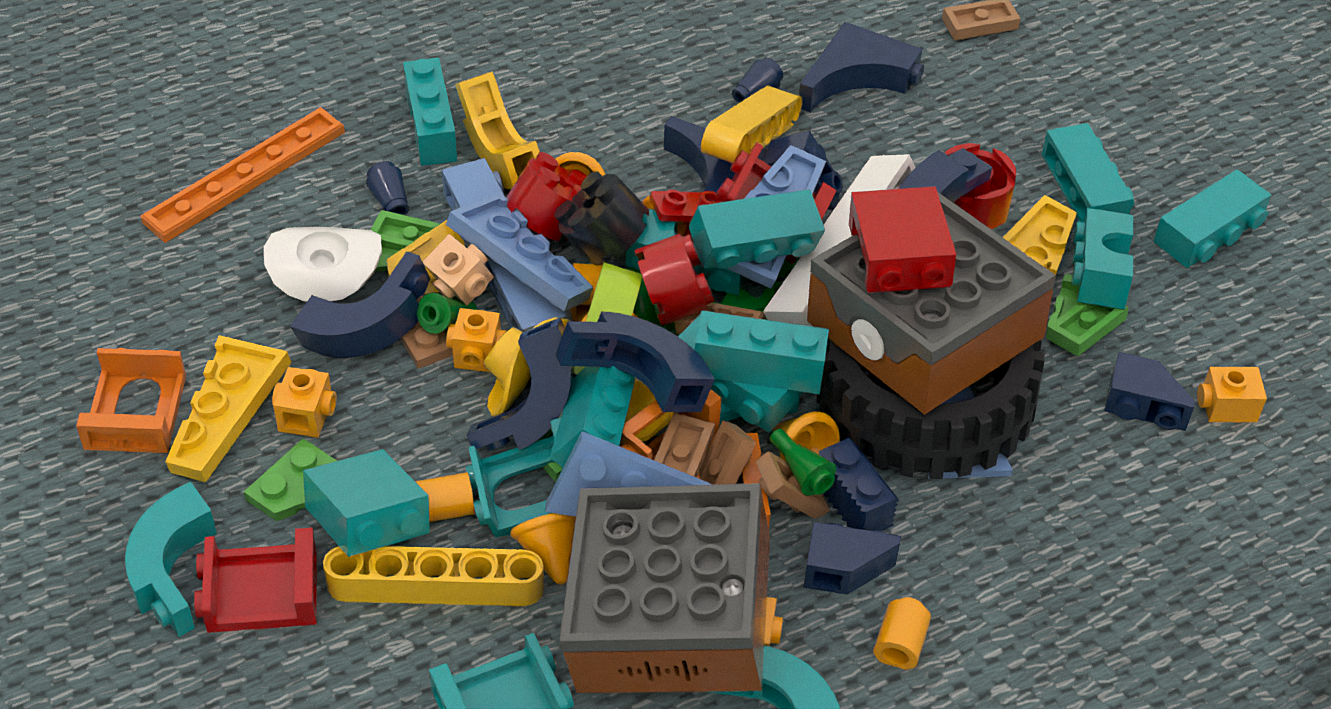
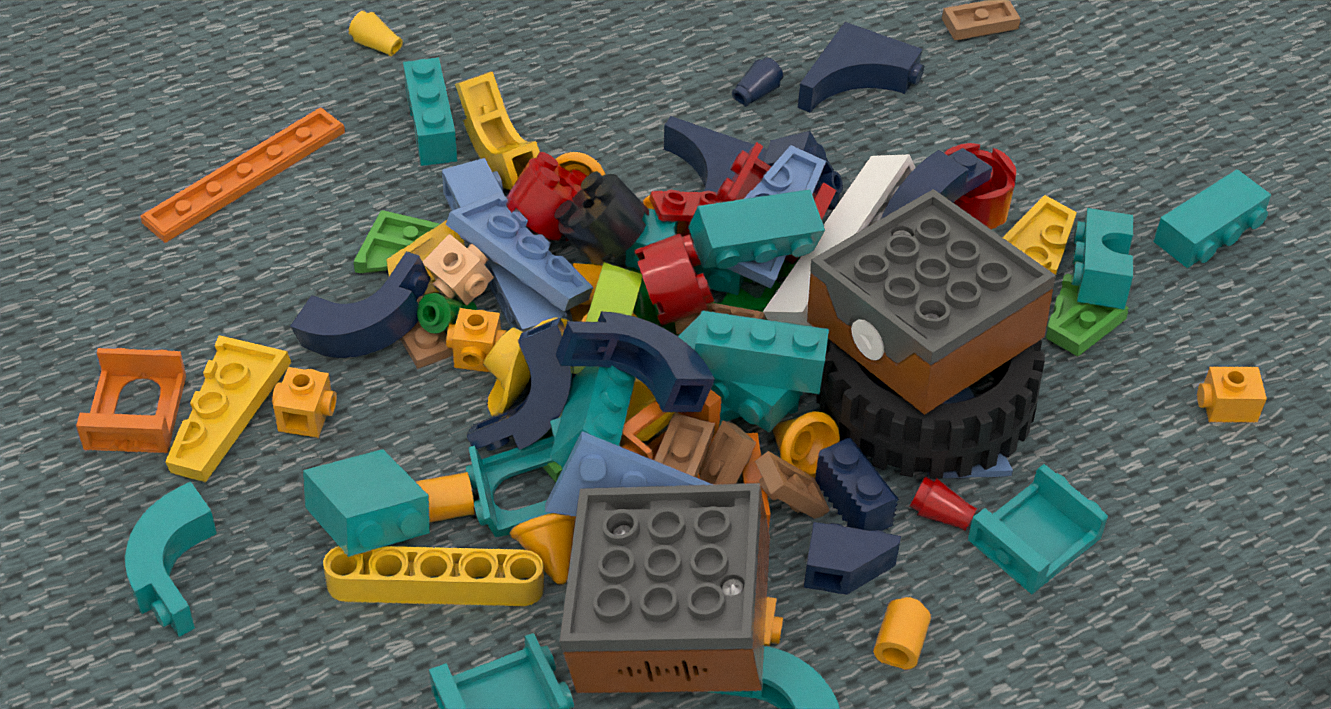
red panel [194,527,317,633] -> none
bright green wing [244,438,337,521] -> none
white hat [264,227,382,302] -> none
dark blue cone [366,161,409,215] -> none
yellow beam [701,86,802,164] -> none
green cone [770,429,836,496] -> none
red panel [849,186,957,293] -> none
teal brick [1041,123,1134,222] -> none
dark blue slope [1104,352,1195,431] -> none
none -> yellow cone [349,11,403,57]
none -> red cone [909,477,977,531]
none -> teal panel [968,464,1108,594]

